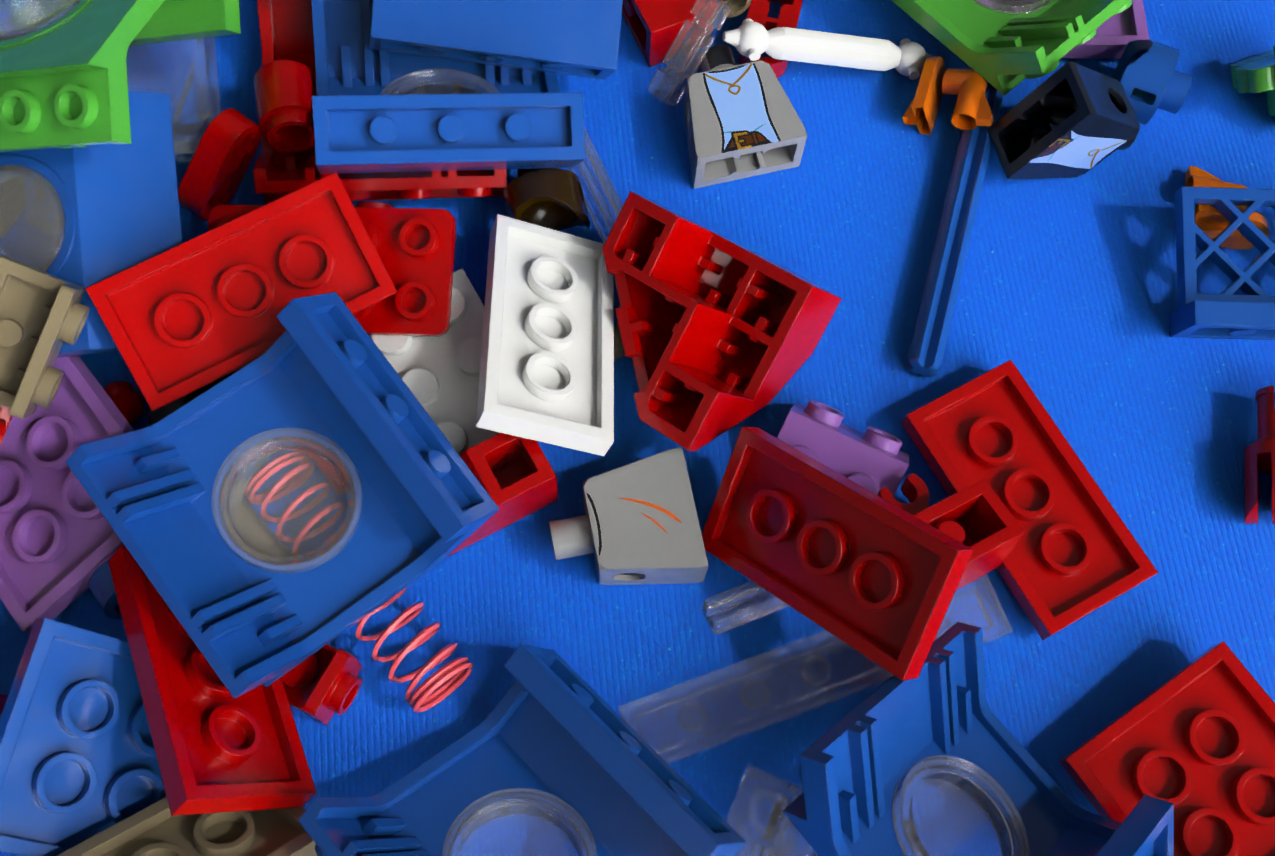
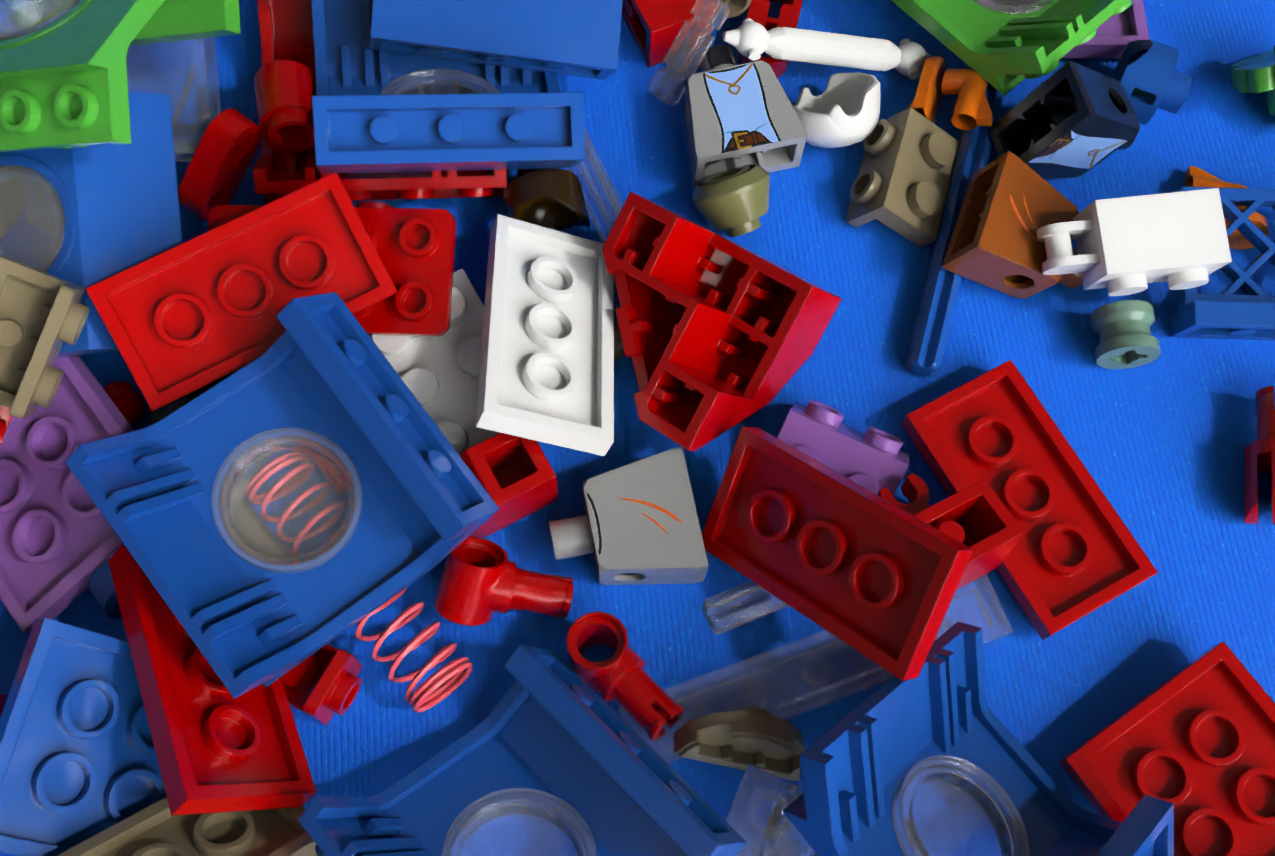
none -> red pin [434,537,573,626]
none -> red pin [566,611,684,742]
none -> dark tan plate [674,707,805,781]
none -> olive cone [691,164,770,237]
none -> white hair [793,72,880,149]
none -> dark tan bracket [846,107,960,247]
none -> dark orange torso [942,151,1083,298]
none -> white brick [1036,188,1232,296]
none -> sand green wheel [1090,300,1160,369]

